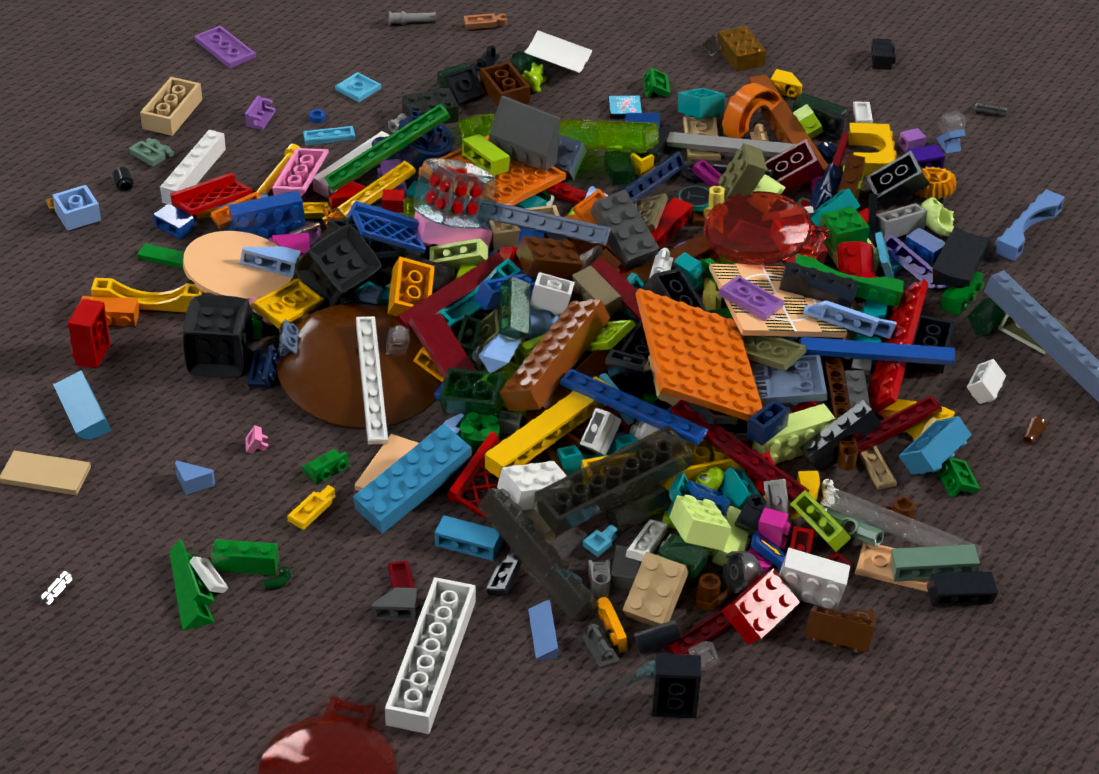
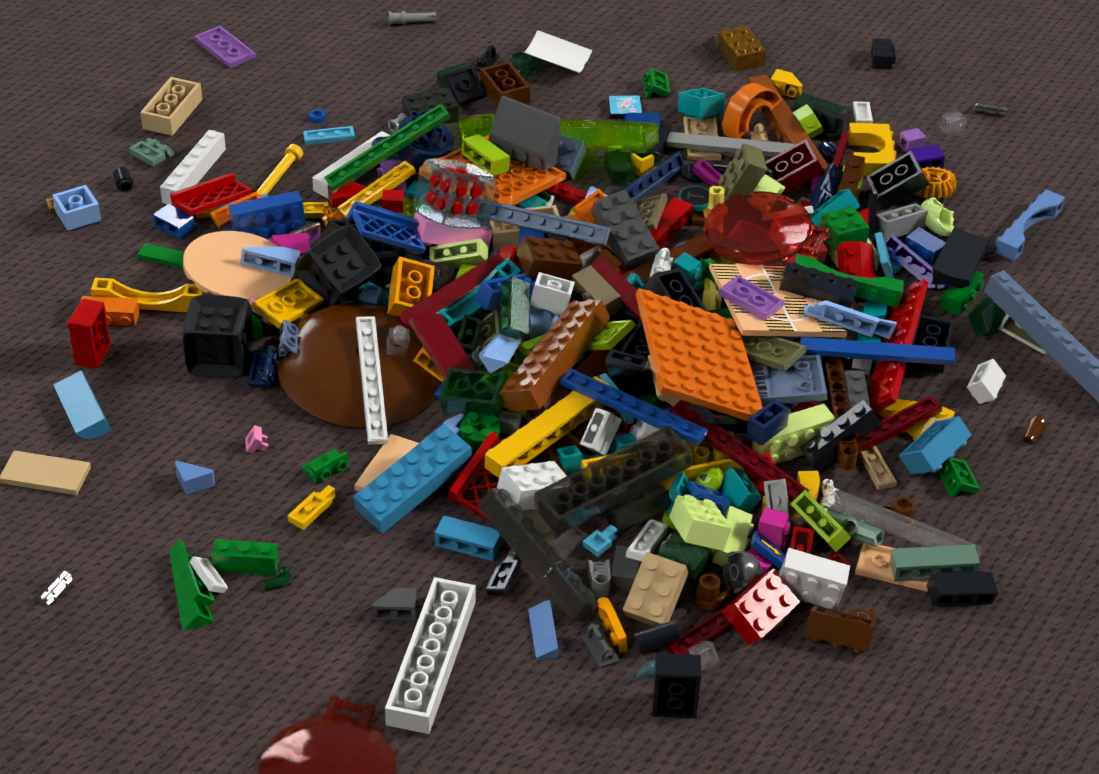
medium lavender hinge [245,95,275,130] -> none
bright pink slope [272,148,329,196] -> none
medium azure tile [335,72,381,102] -> none
dark red tile [387,560,414,590] -> none
nougat plate [464,13,507,30] -> none
lime animal [521,62,547,93] -> none
black piece [734,494,766,535] -> none
medium blue slope [936,129,966,153] -> none

